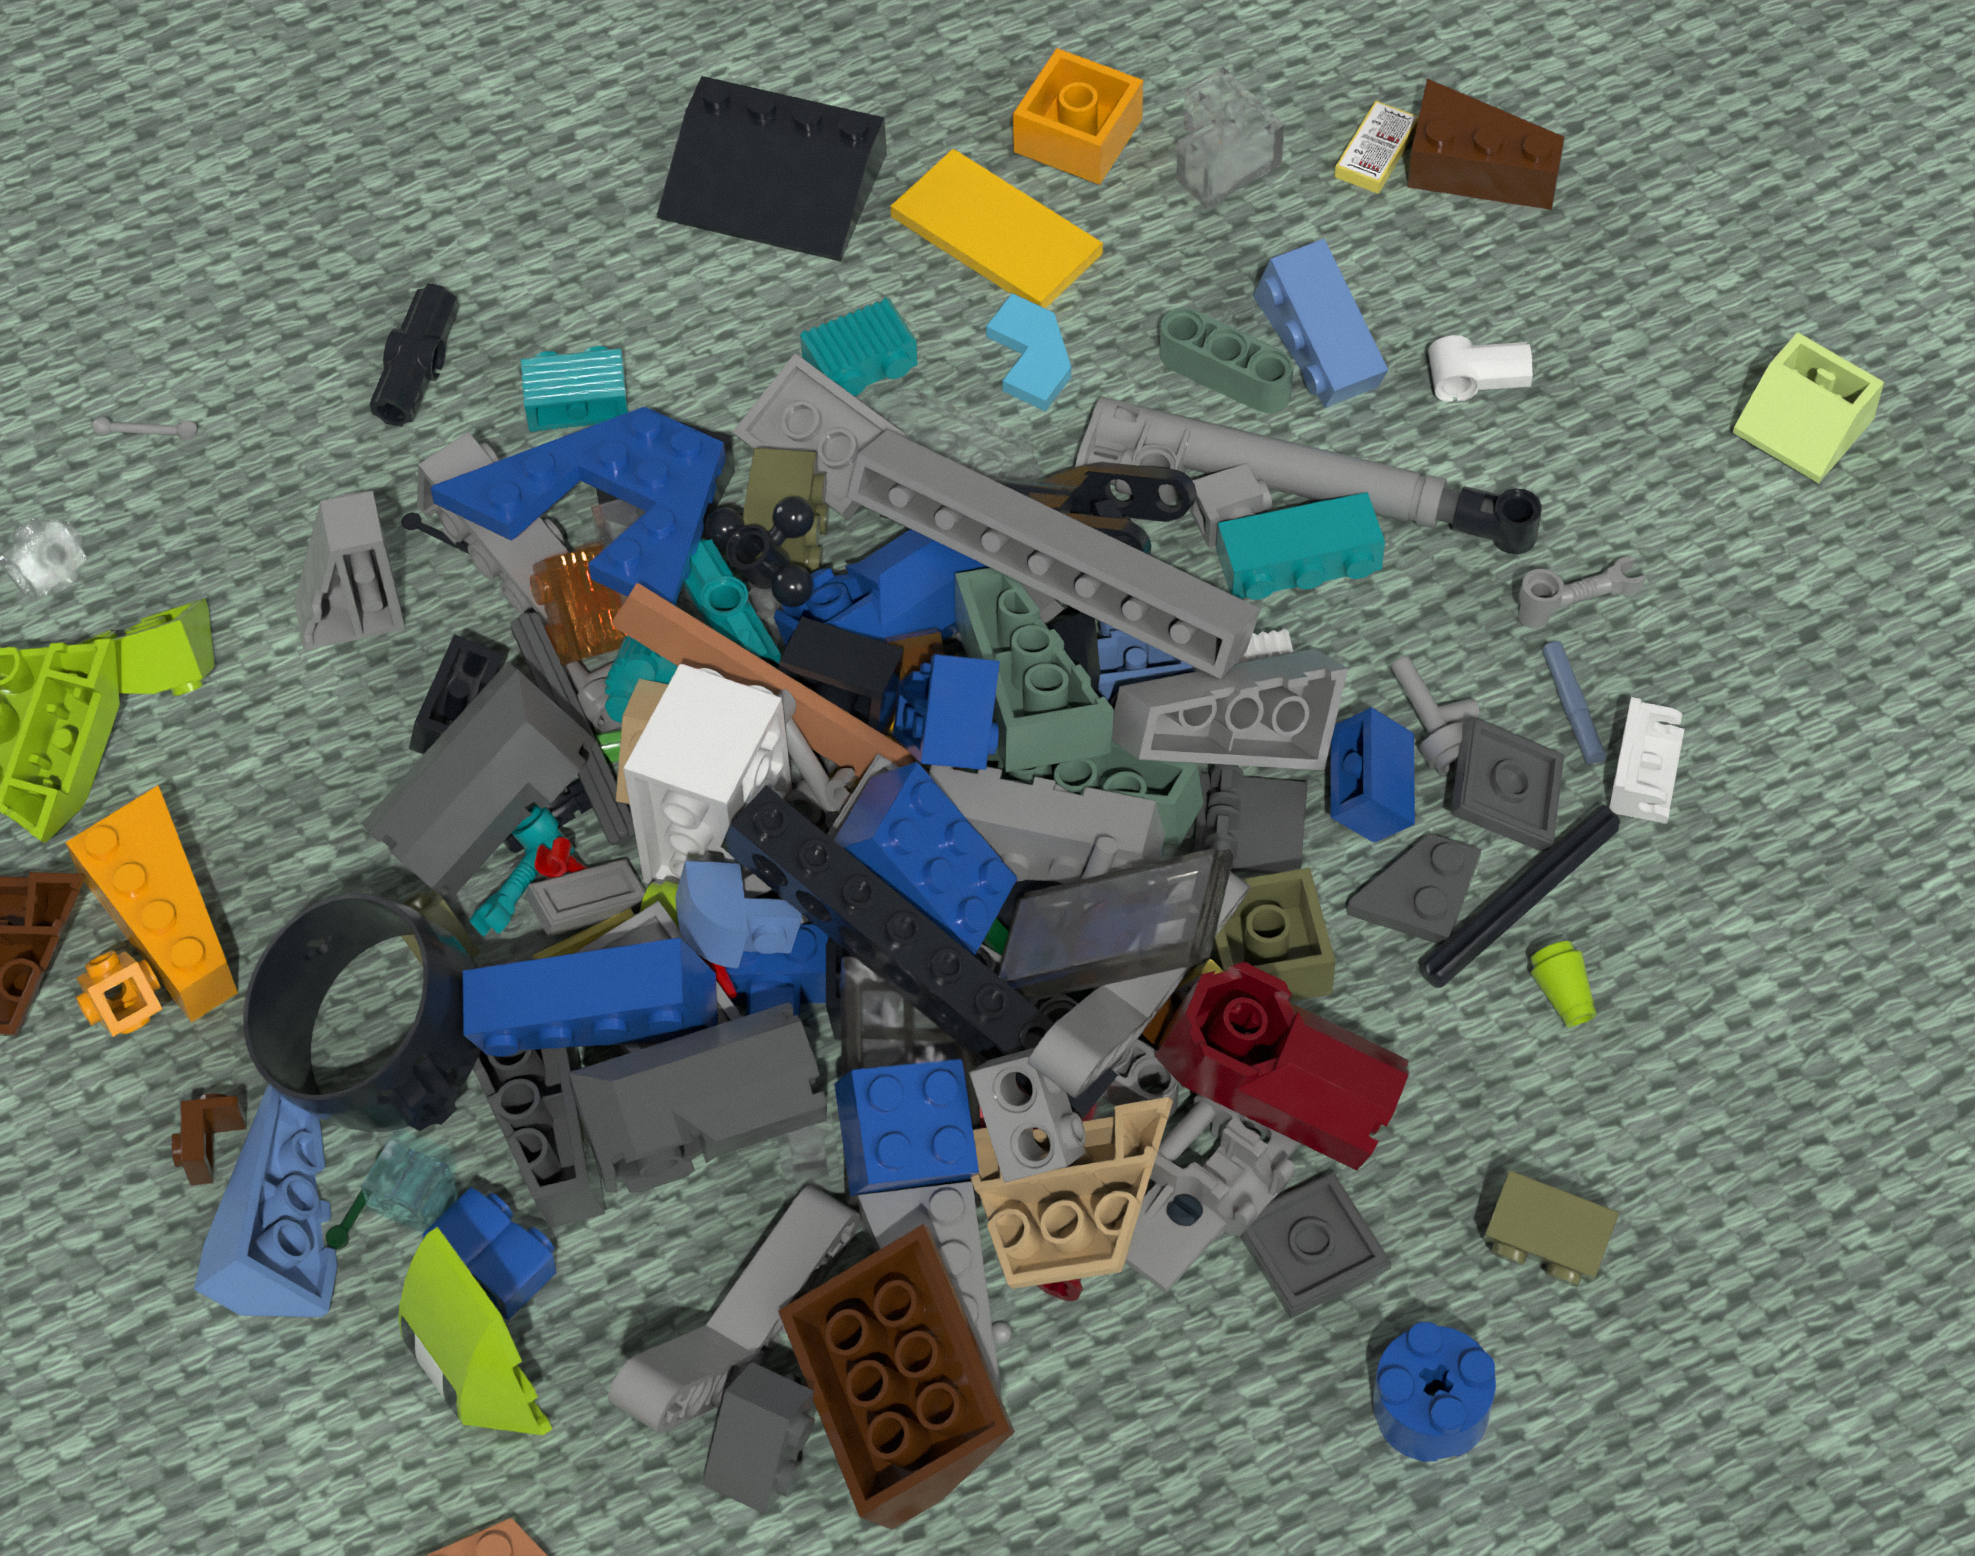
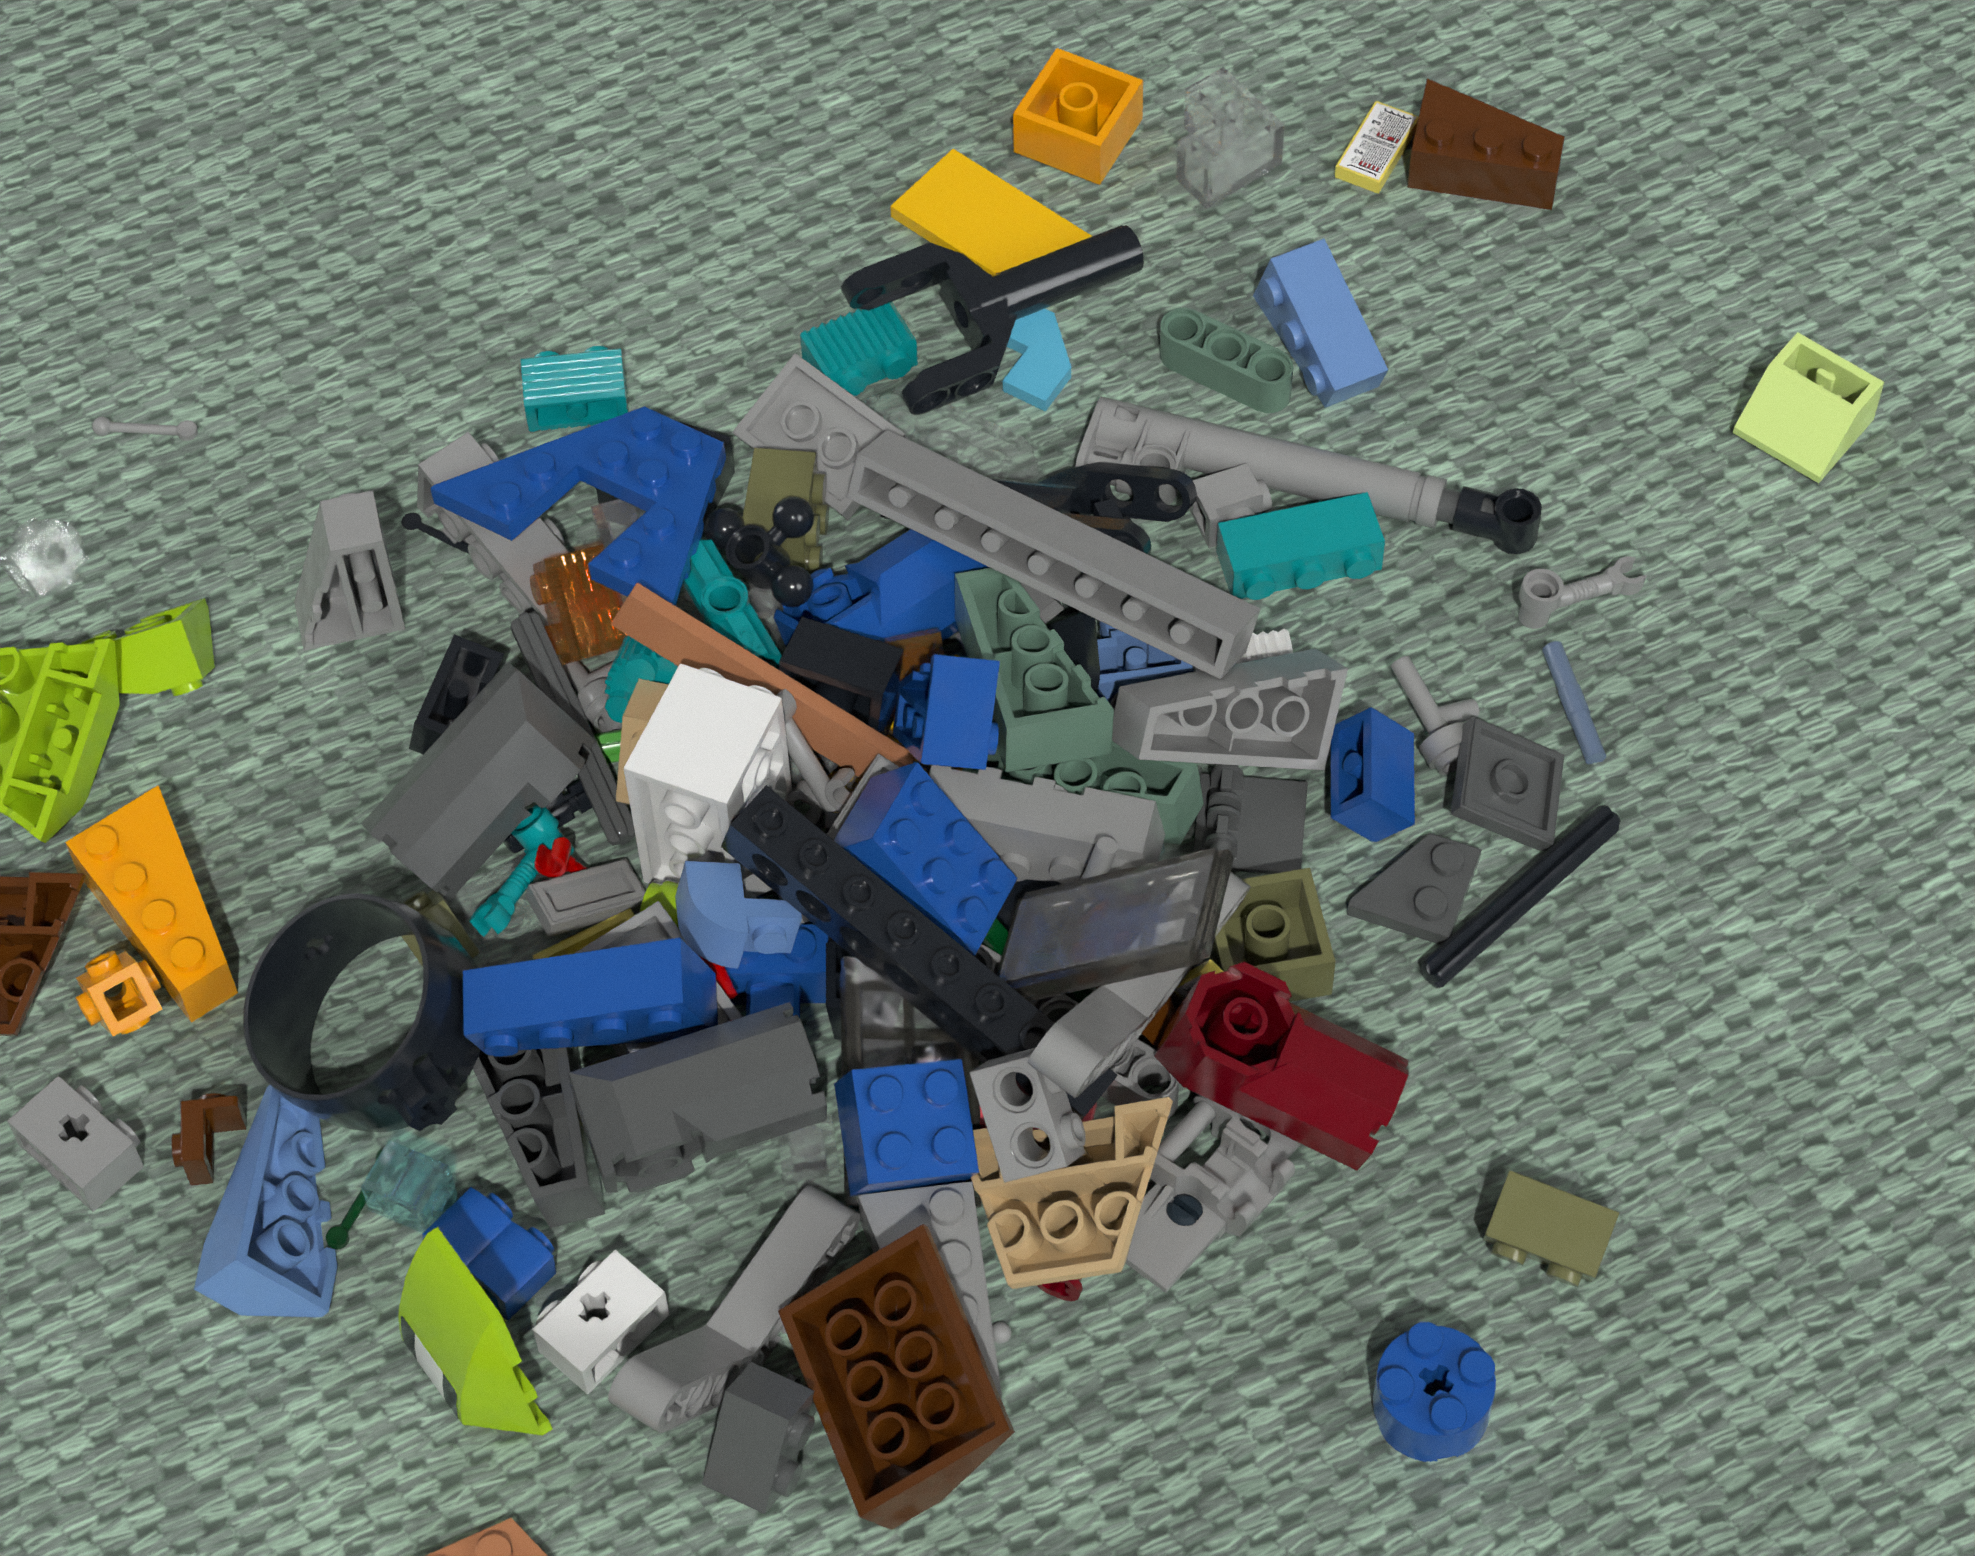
black piece [369,283,459,427] -> none
black slope [657,76,887,262] -> none
dark grey tile [1240,1171,1391,1319] -> none
white piece [1428,335,1533,402] -> none
lime cone [1531,941,1597,1028] -> none
white hinge [1609,697,1685,824] -> none
none -> light grey brick [7,1076,144,1212]
none -> white brick [533,1250,669,1395]
none -> black piece [841,225,1144,415]

